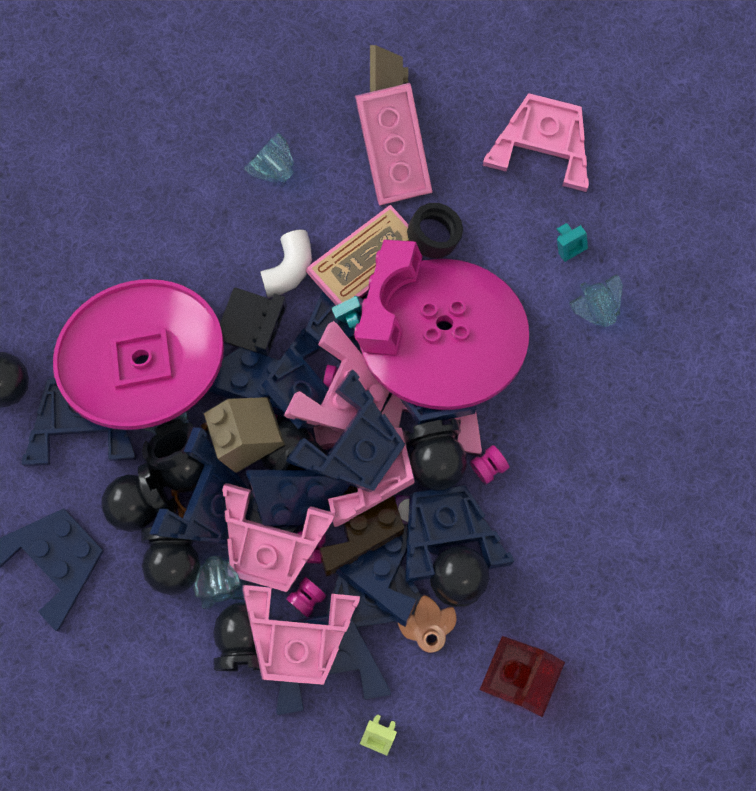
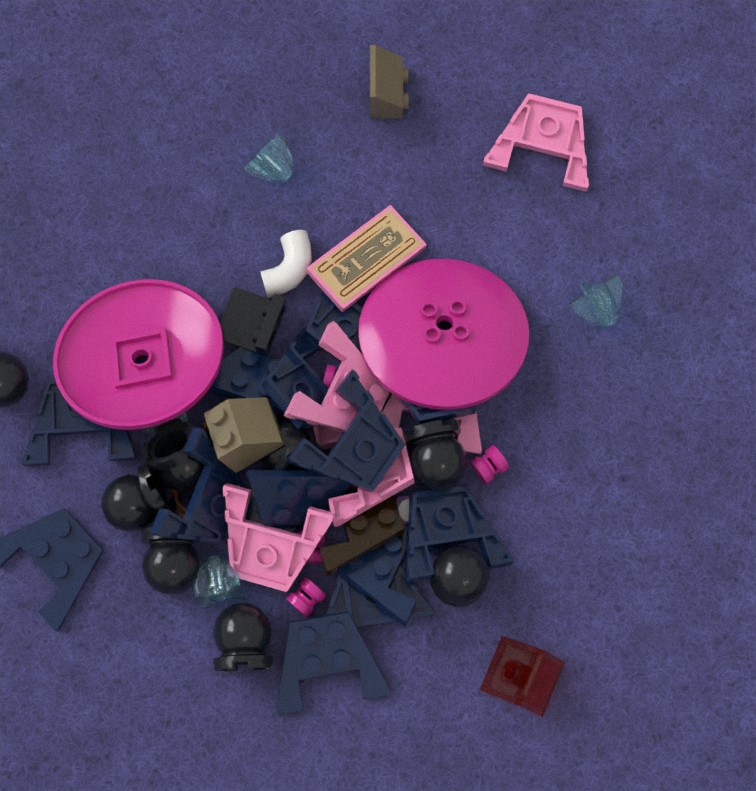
bright pink wing [243,585,360,685] -> none
teal tile [332,296,364,329] -> none
dark pink arch [354,240,422,355] -> none
bright pink tile [355,83,433,206] -> none
yellowish green tile [360,715,397,756] -> none
nougat plate [398,595,456,653] -> none
black tyre [407,203,463,258] -> none
teal tile [557,223,588,262] -> none

